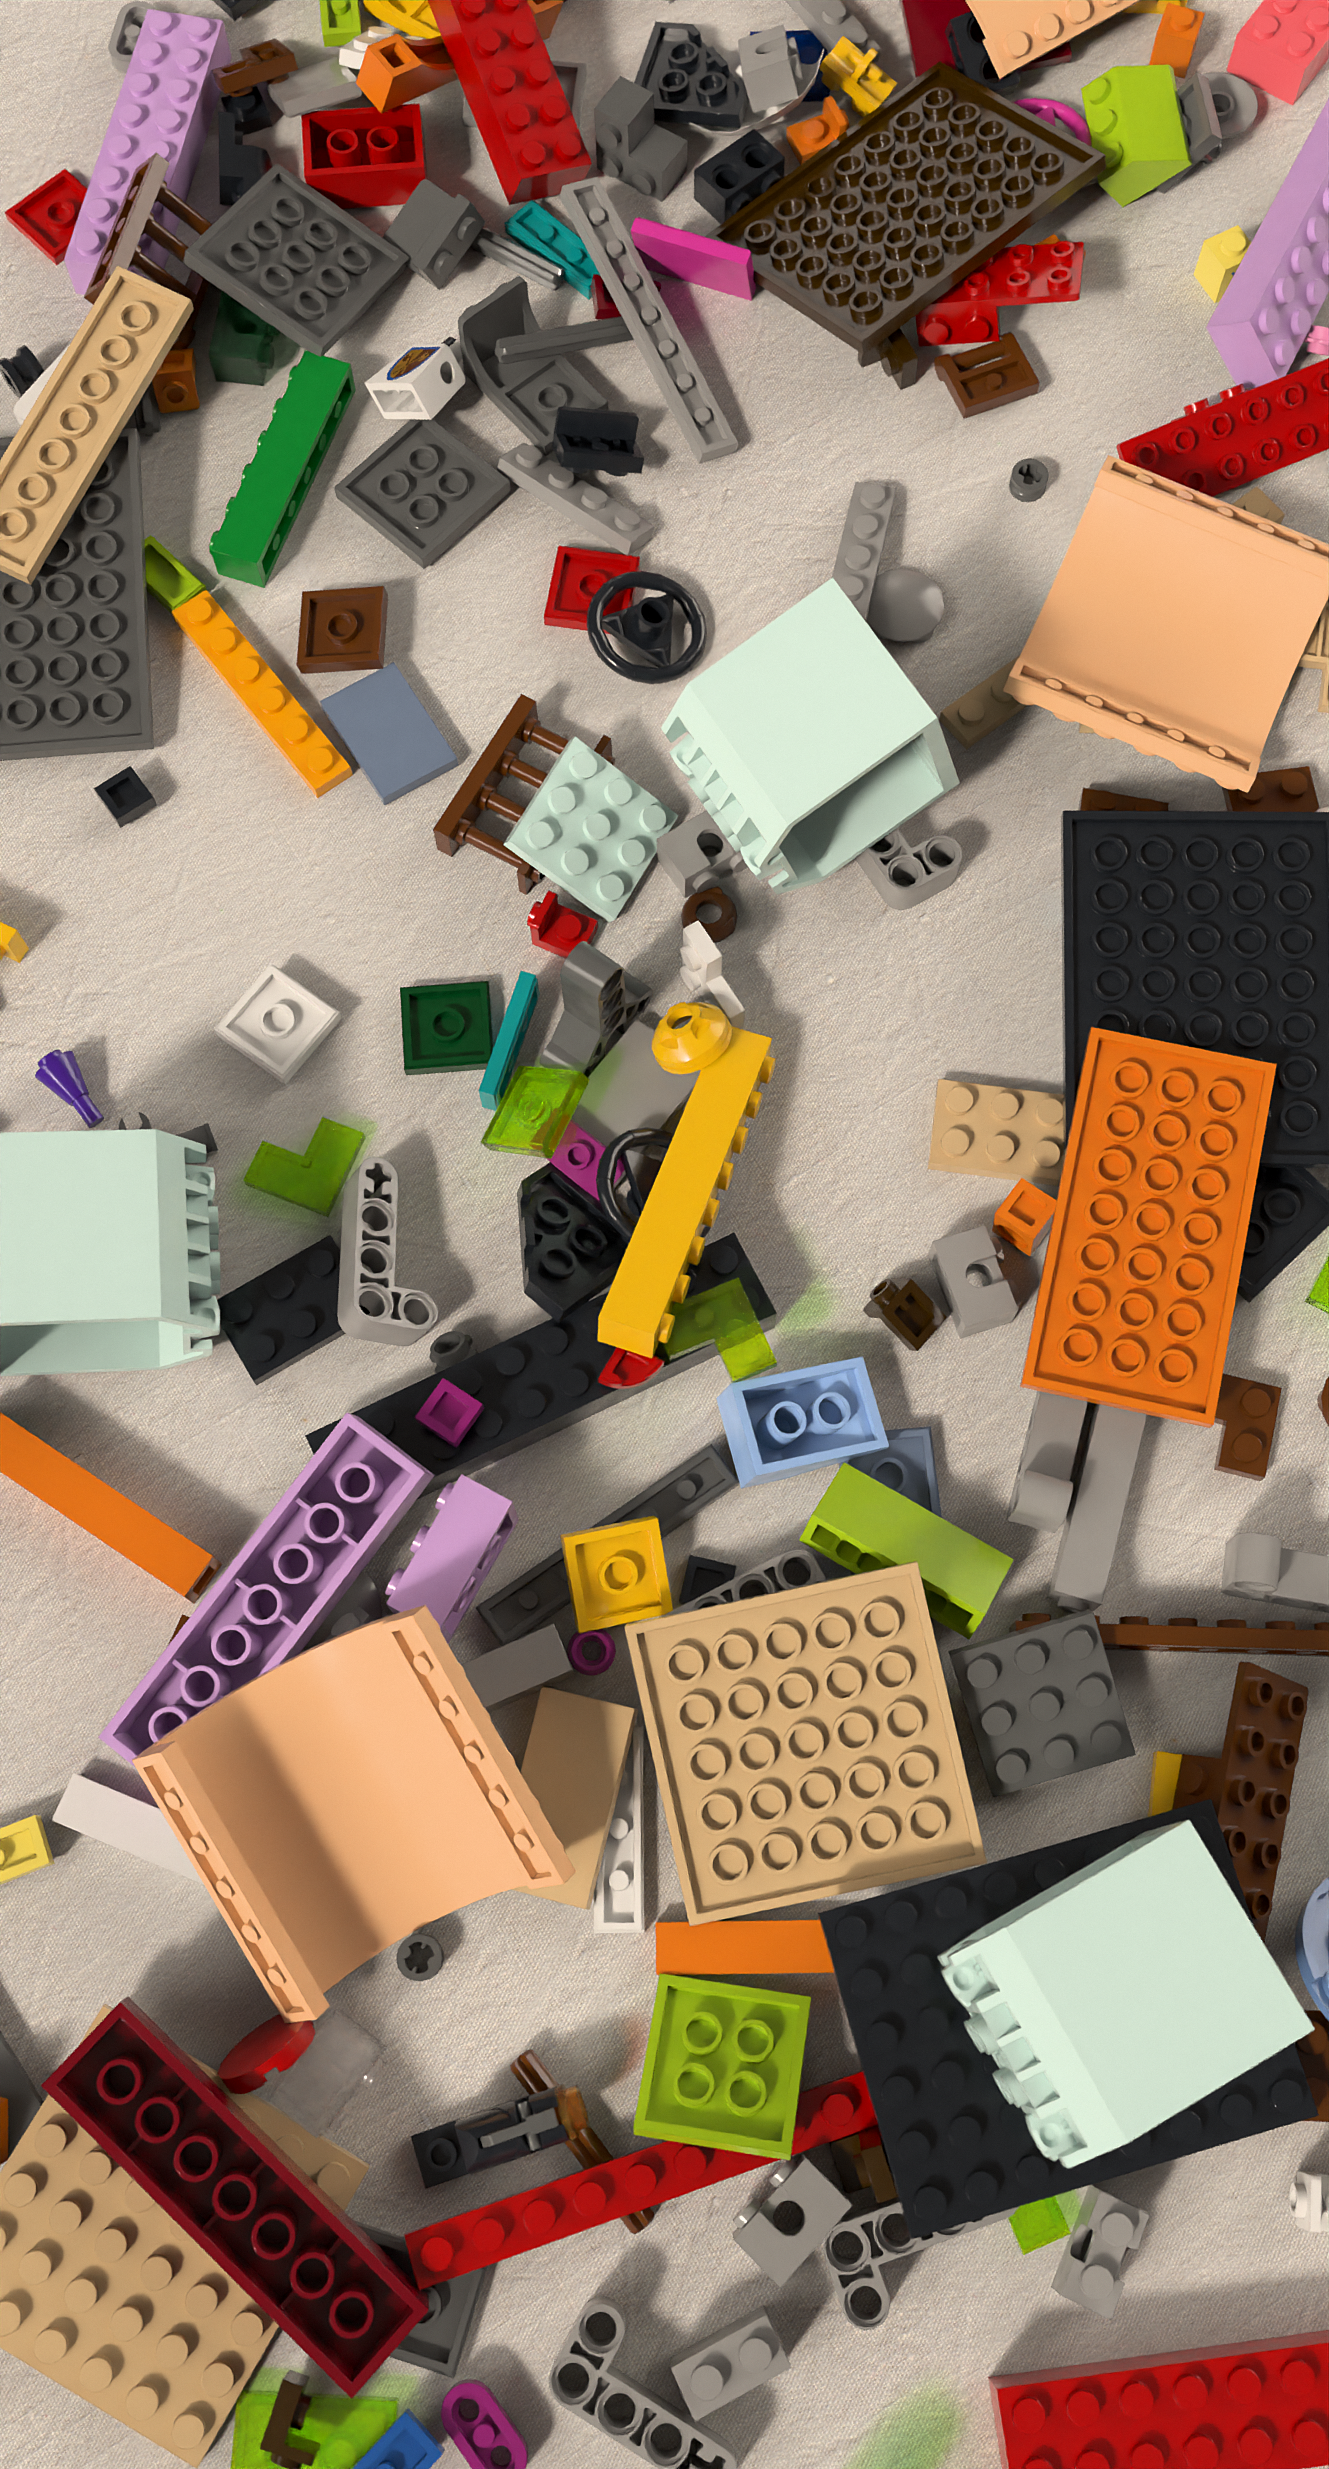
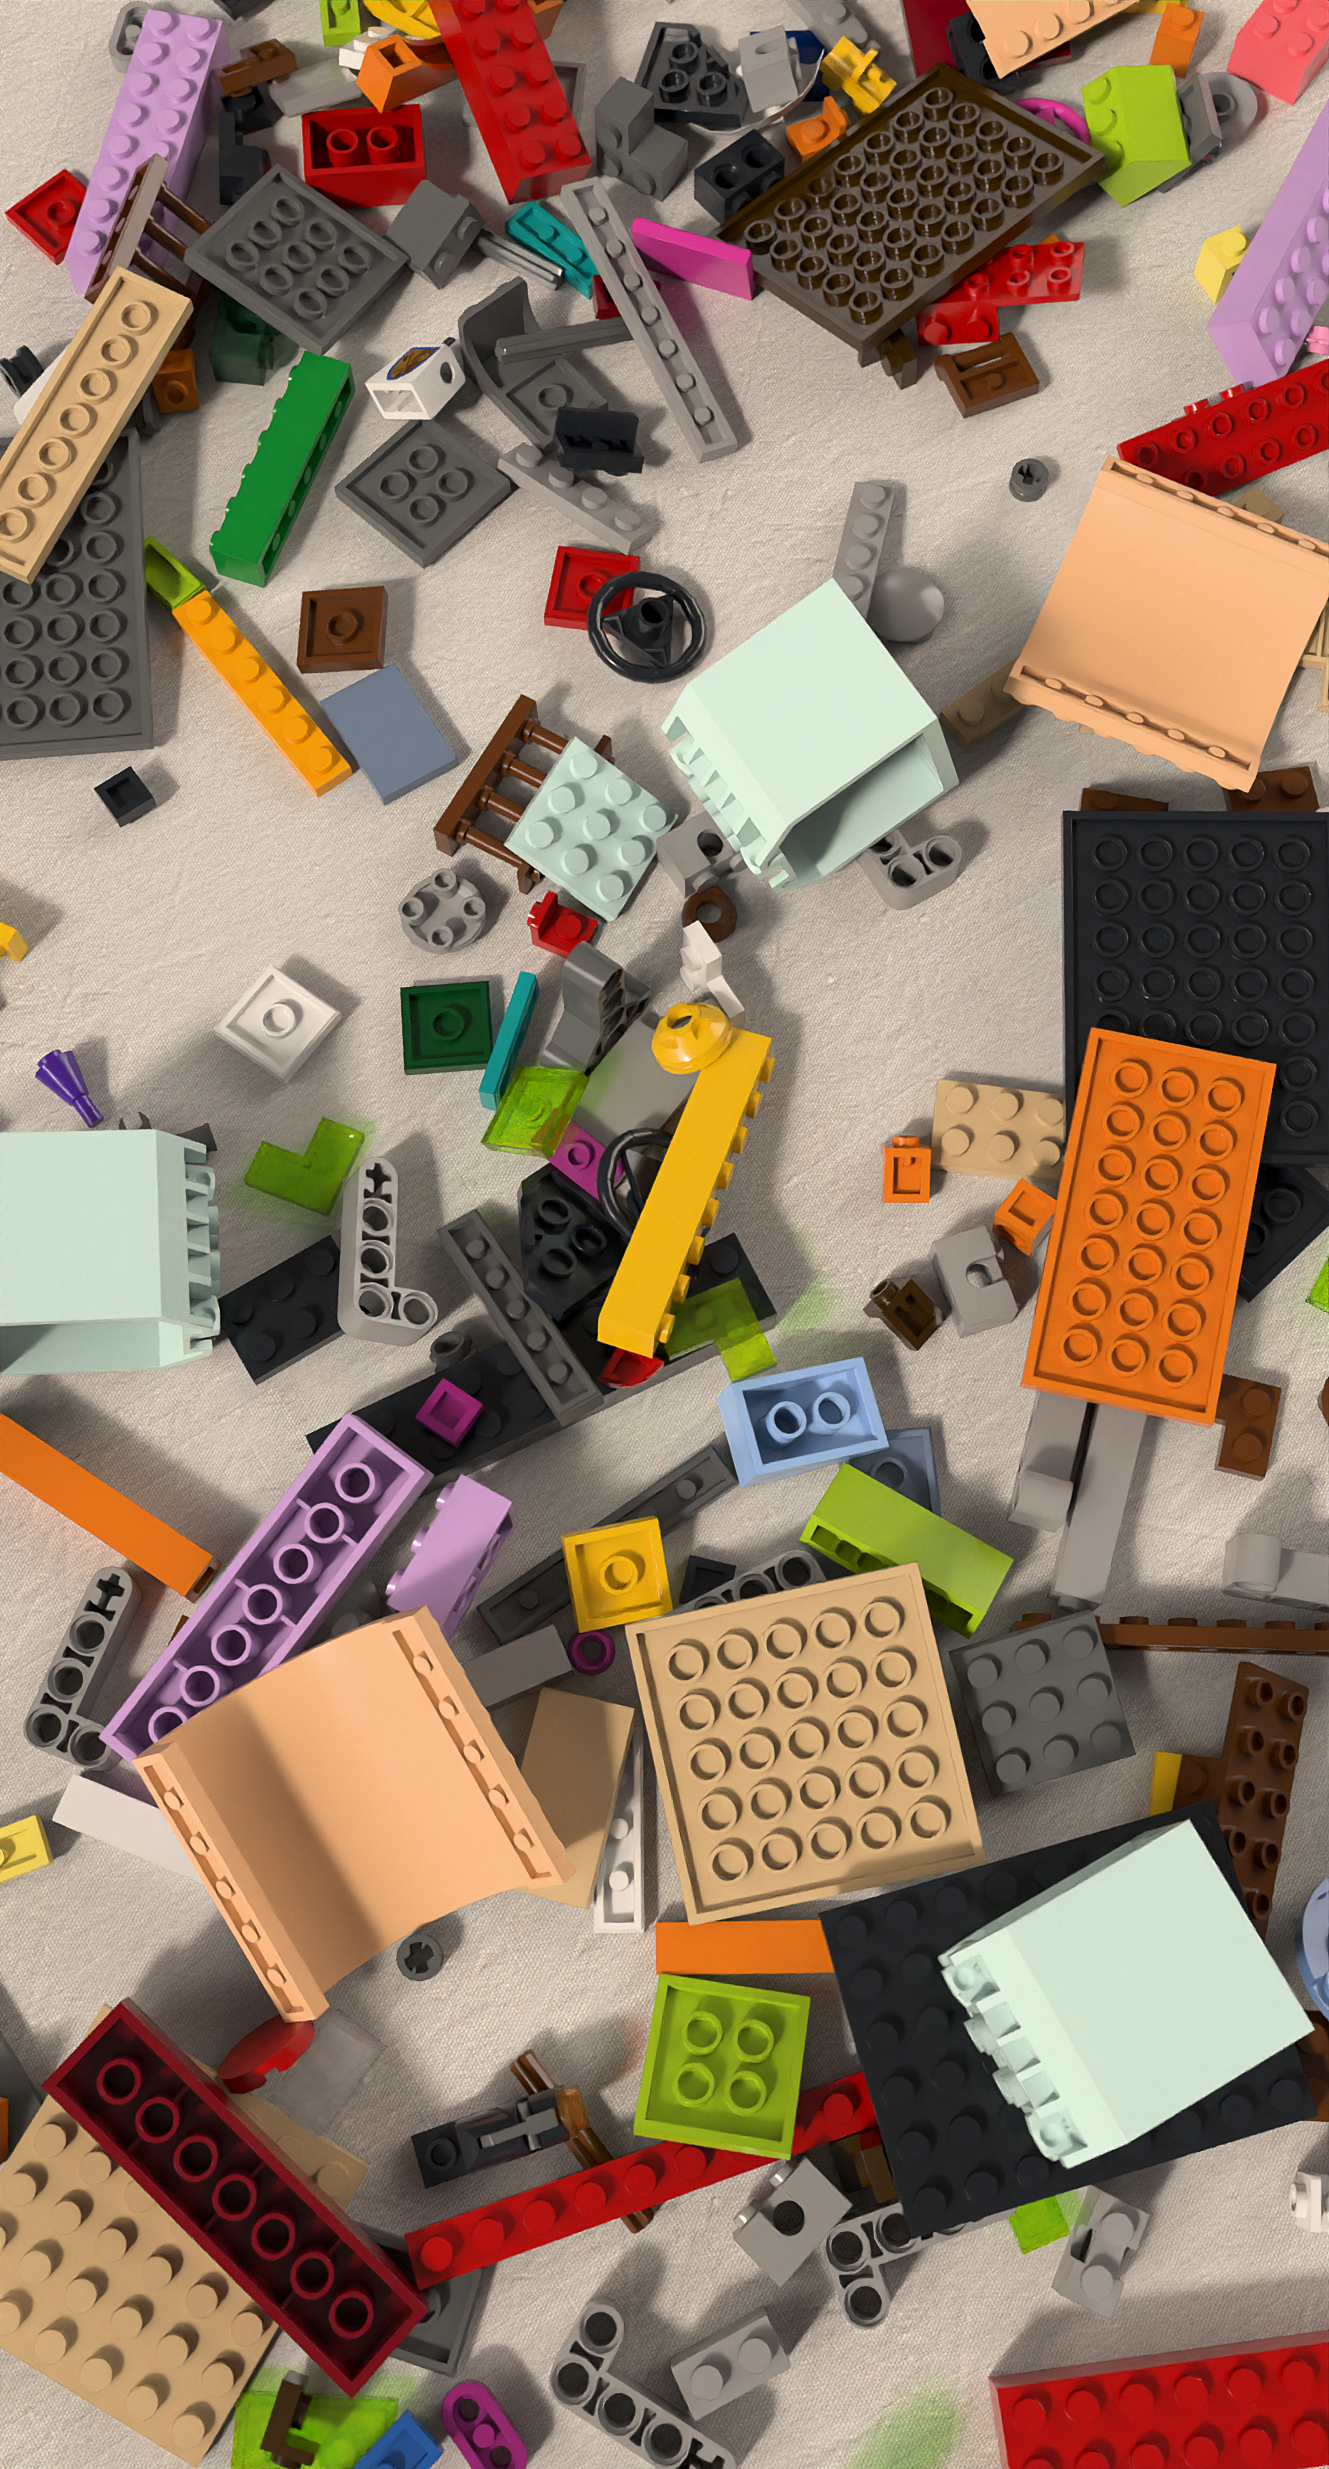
none -> light grey beam [23,1566,143,1772]
none -> light grey dish [398,868,487,954]
none -> dark grey tile [436,1209,605,1427]
none -> orange bracket [881,1135,931,1203]

